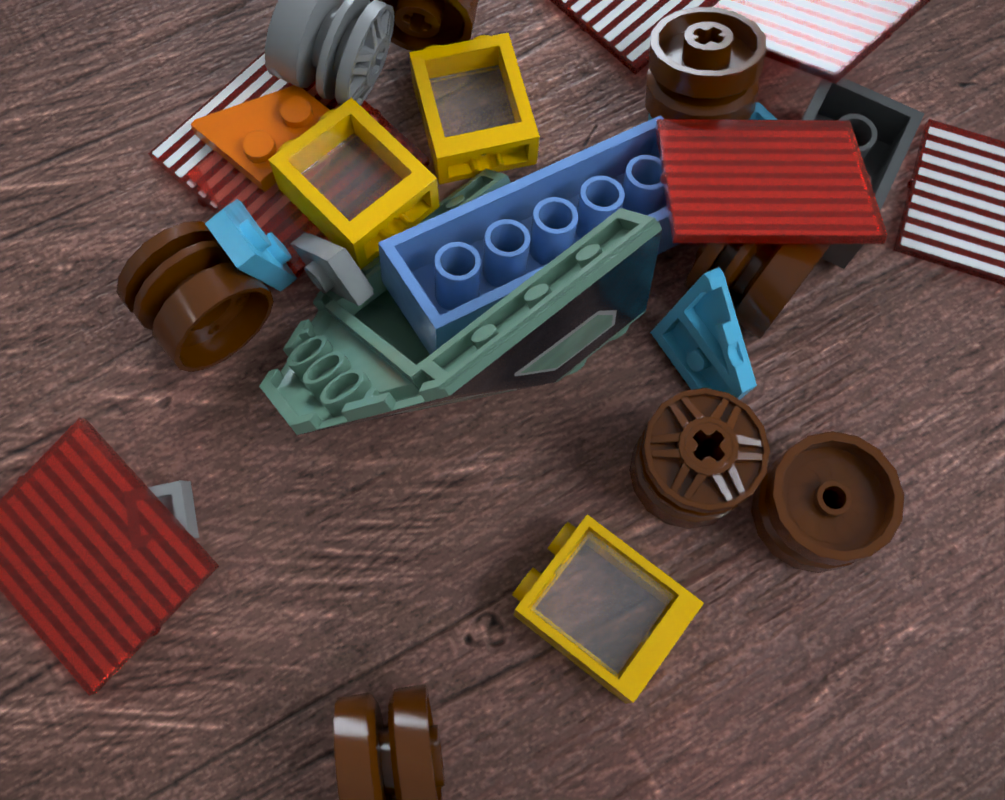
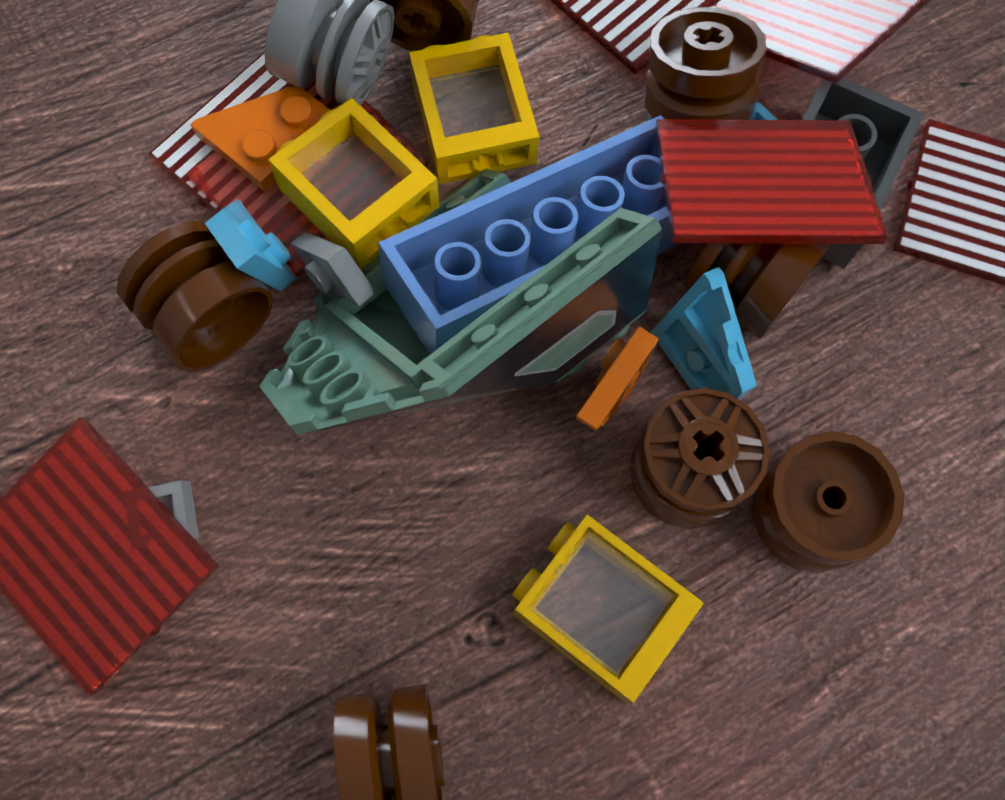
none -> orange wing [576,326,659,431]

